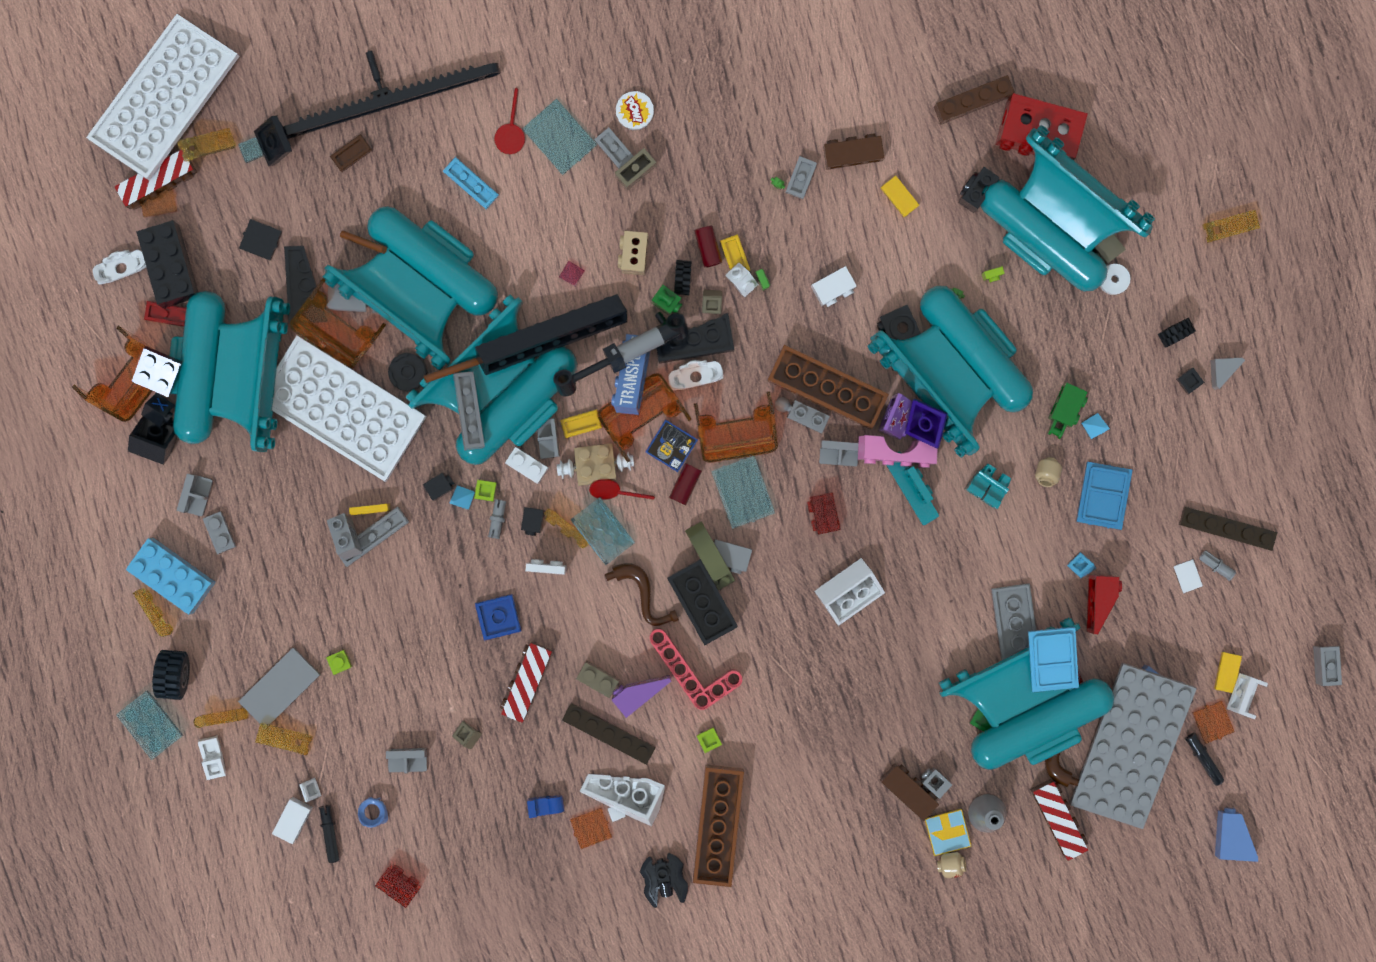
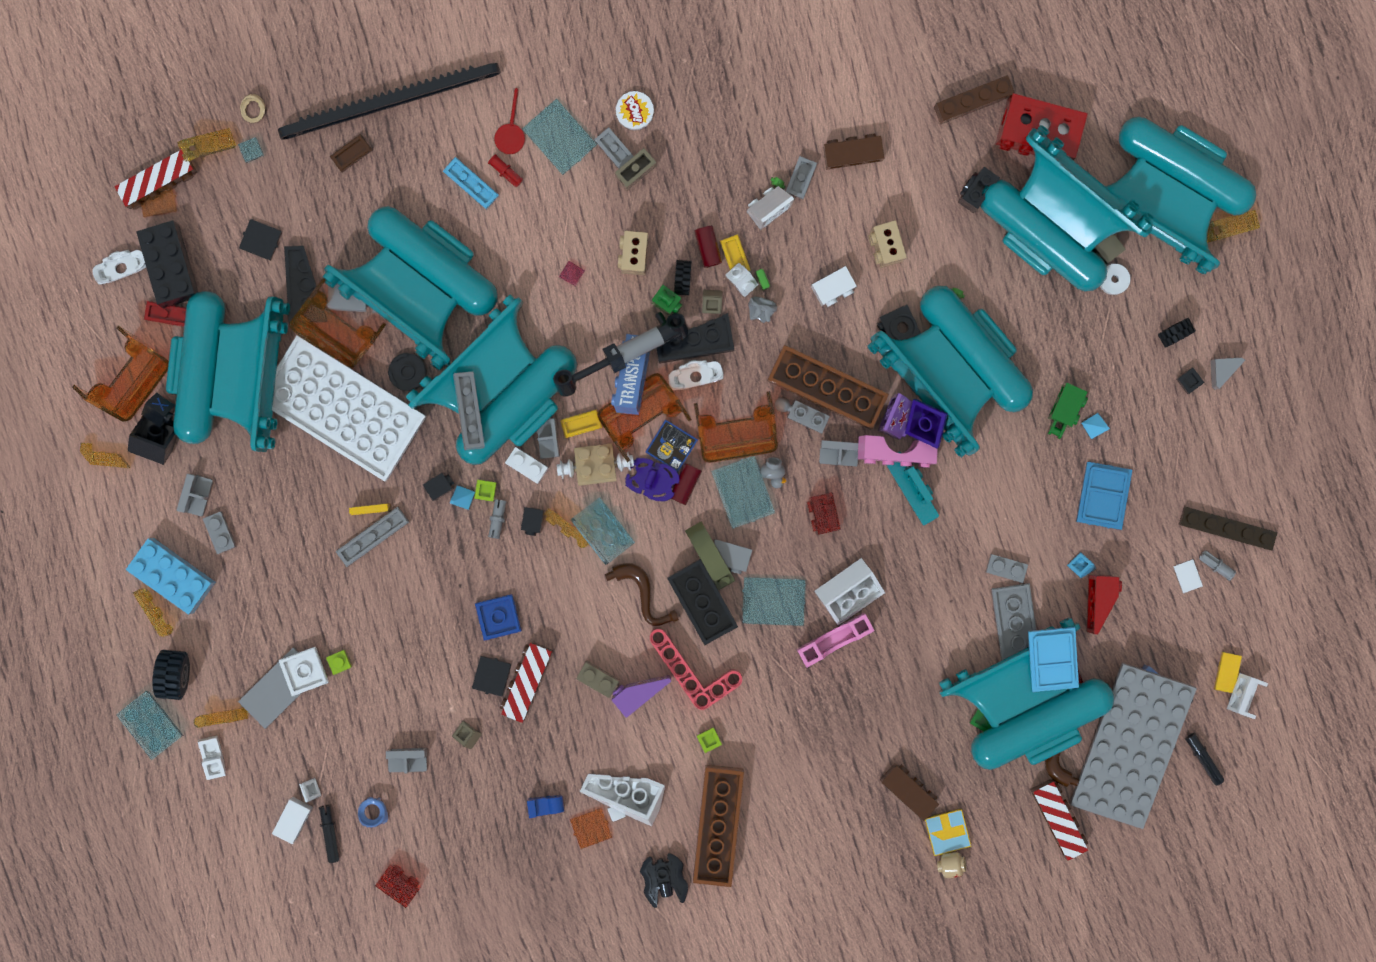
white plate [86,14,240,180] -> none
plate [132,346,182,397] -> none
black plate [254,115,292,167] -> none
clear yellow plate [255,723,313,755] -> none
light grey brick [327,513,363,560] -> none
dark orange bar [340,231,387,254] -> none
black piece [366,51,389,96] -> none
dark orange bar [424,358,479,383] -> none
black brick [475,294,627,375] -> none
white plate [525,559,567,574] -> none
dark brown plate [562,703,656,765] -> none
red piece [589,479,655,500] -> none
yellow tile [880,176,919,218] -> none
light grey brick [921,767,952,799] -> none
teal hips [965,464,1011,509] -> none
light grey cone [968,794,1007,833] -> none
lime plate [981,266,1005,283] -> none
tan head [1035,457,1062,487] -> none
clear orange piece [1192,701,1235,744] -> none
medium blue slope [1215,808,1258,862] -> none
light grey panel [1313,646,1342,686] -> none
none -> clear yellow piece [80,443,130,468]
none -> tan piece [240,94,265,123]
none -> white tile [279,646,329,696]
none -> black piece [472,656,511,696]
none -> red axle [488,154,523,187]
none -> dark purple shield [625,458,679,502]
none -> clear light blue piece [742,577,805,626]
none -> white slope [747,186,794,230]
none -> light grey piece [748,296,778,323]
none -> light grey animal [761,457,786,488]
none -> bright pink arch [796,613,874,667]
none -> tan piece [868,220,907,268]
none -> light grey plate [985,554,1028,583]
none -> teal piece [1105,117,1257,275]

